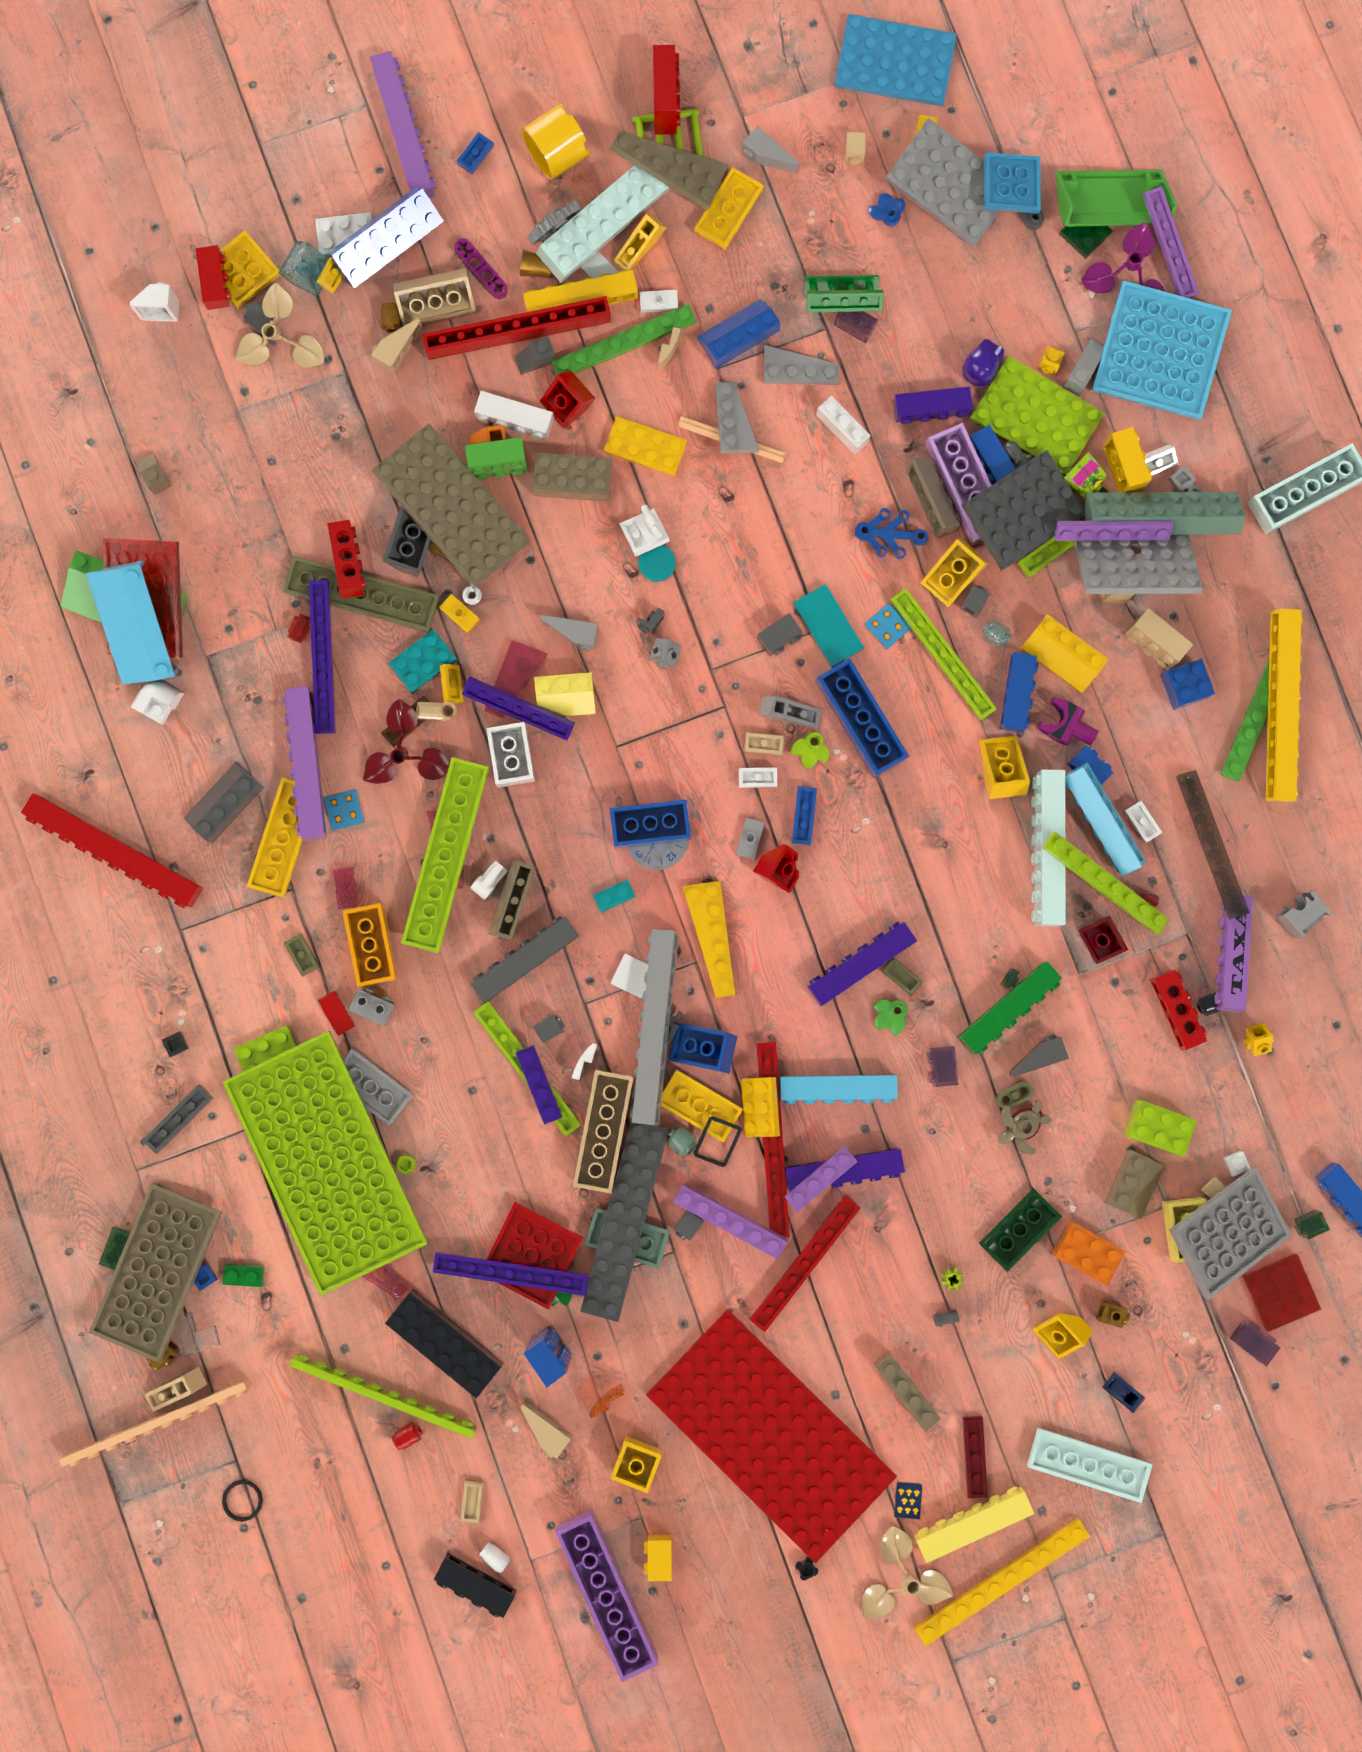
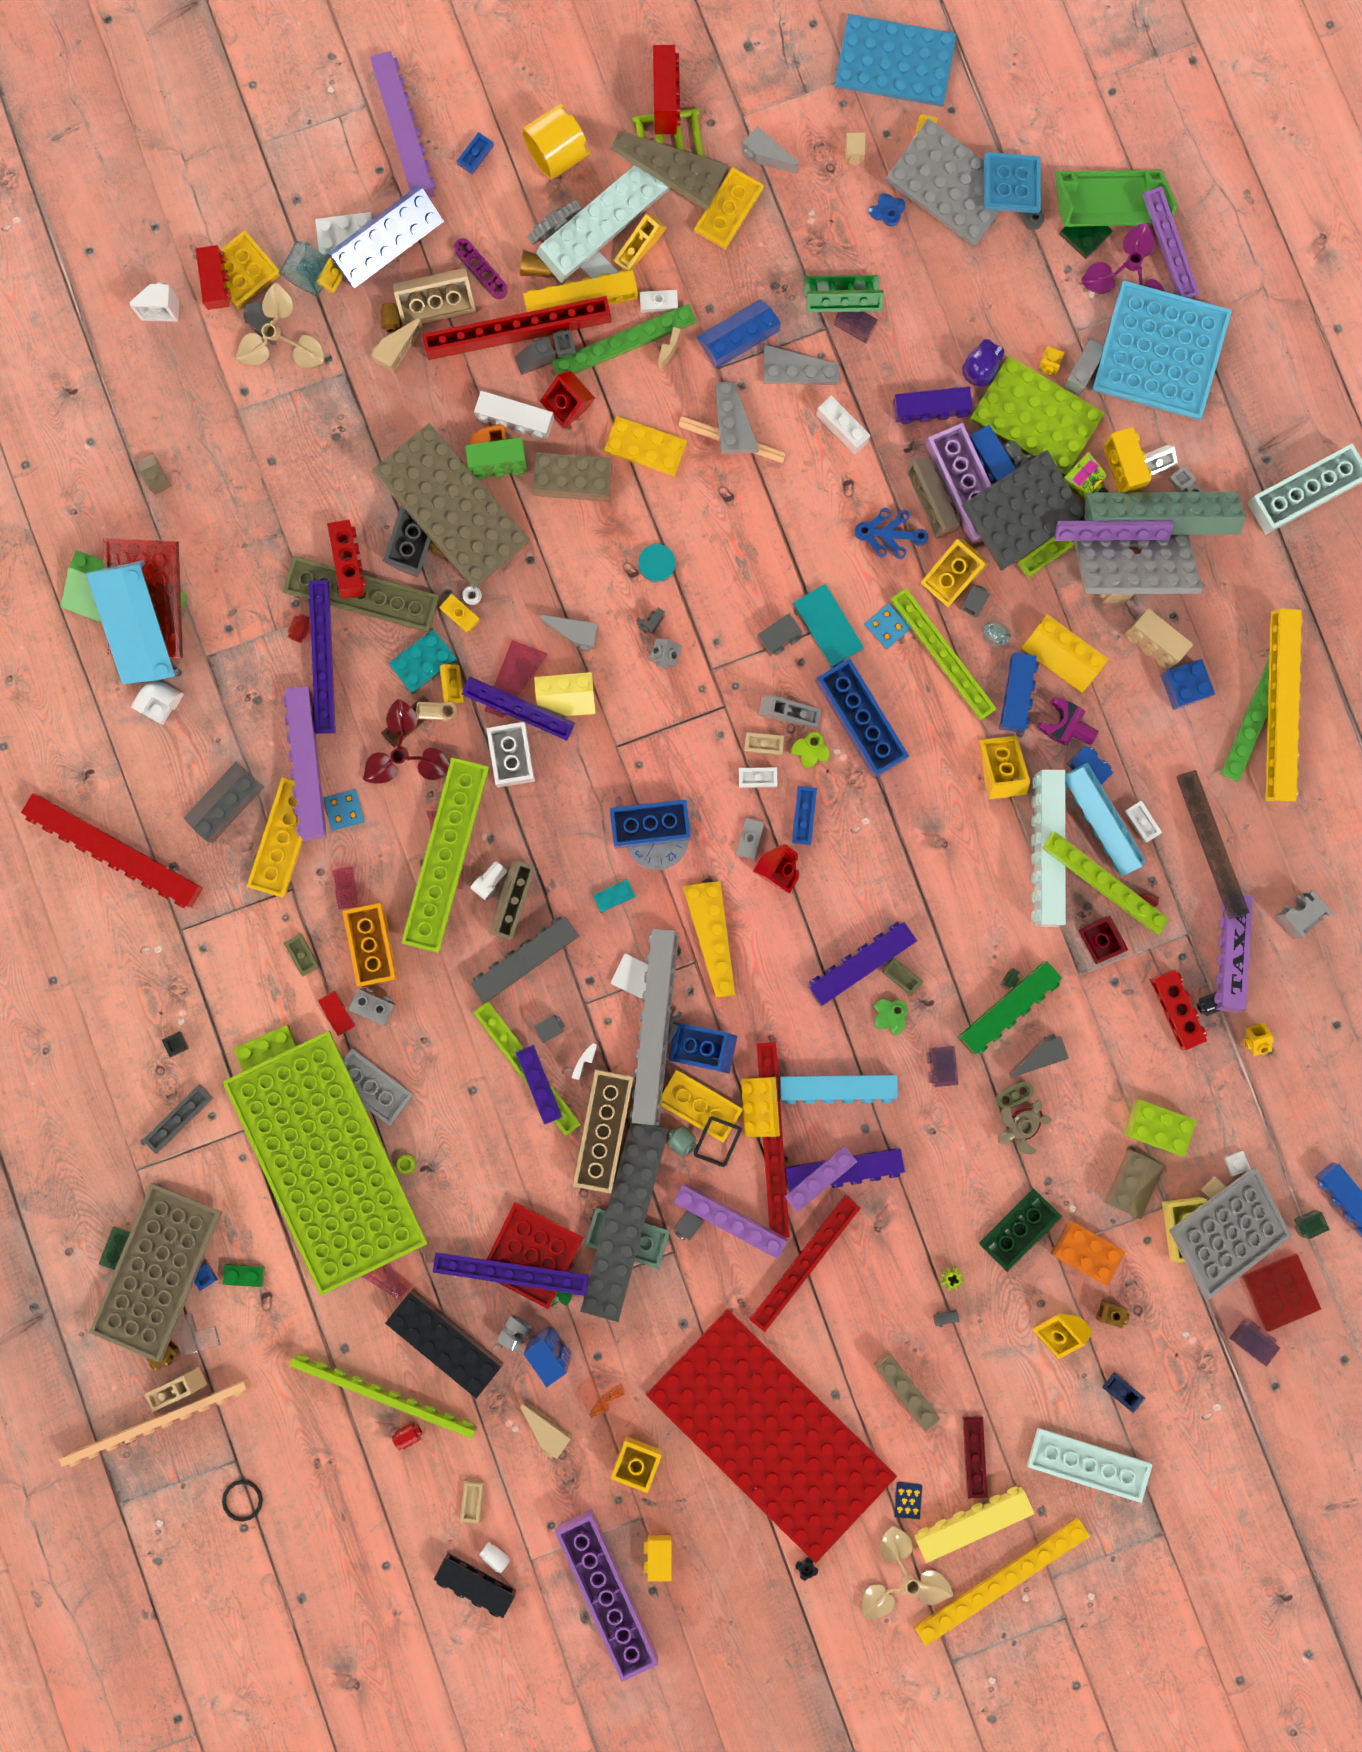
white plate [619,504,670,557] -> none
none -> light grey wheel [497,1315,532,1352]
none -> dark grey bracket [553,329,576,358]

